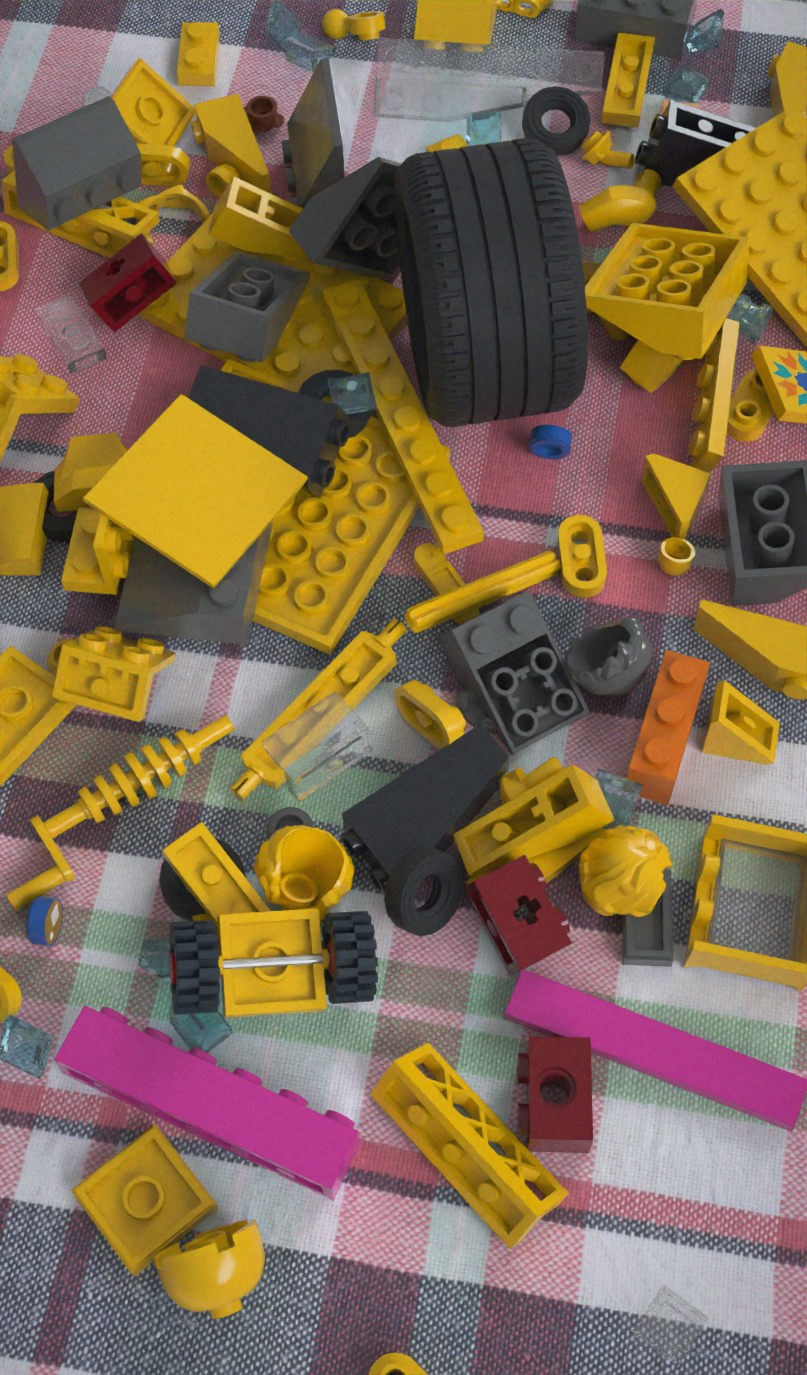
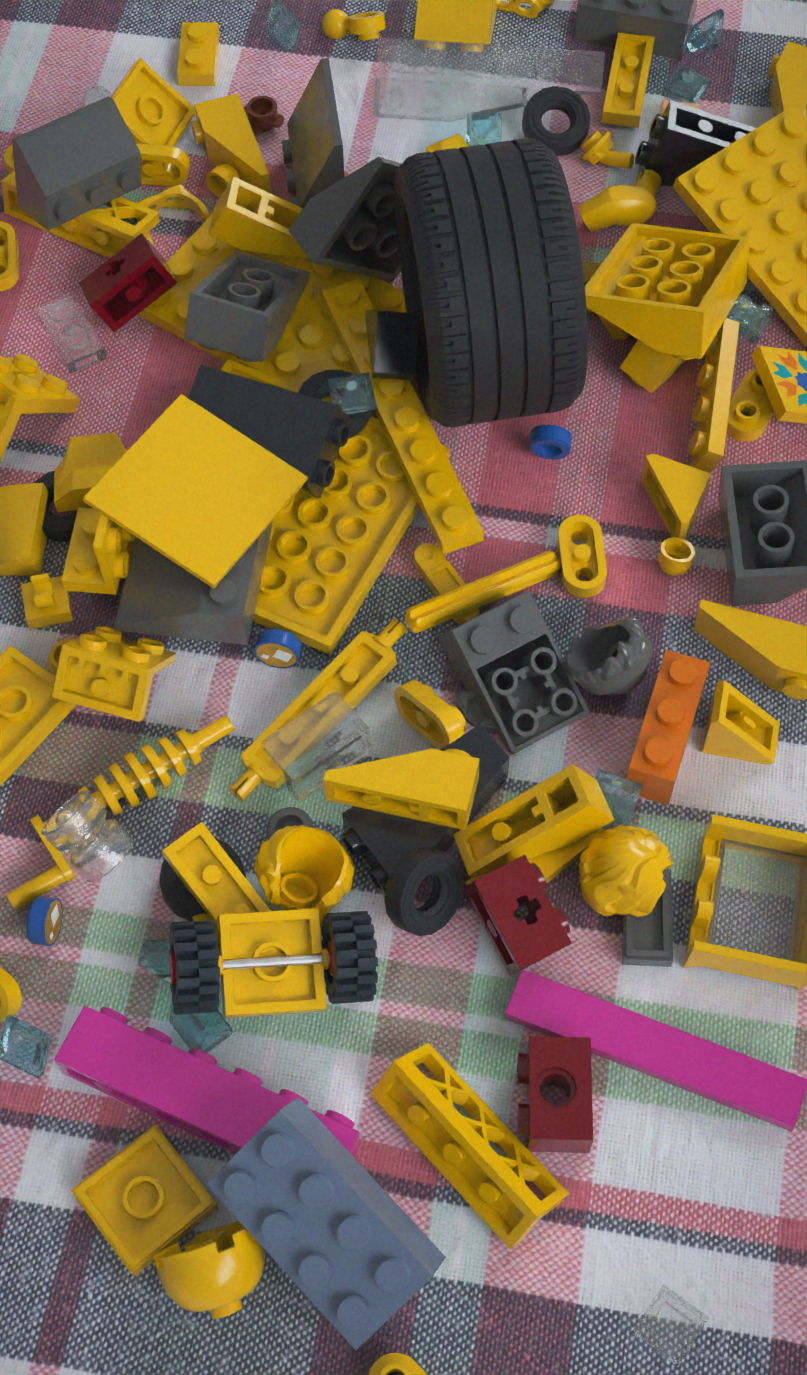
clear light blue slope [284,34,336,73] -> none
yellow plate [499,756,564,804] -> none
none -> yellow tile [21,573,73,630]
none -> clear wheel [41,790,134,882]
none -> sand blue brick [206,1097,446,1351]
none -> tile [254,629,302,669]
none -> yellow slope [323,749,480,830]
none -> black slope [365,310,420,380]

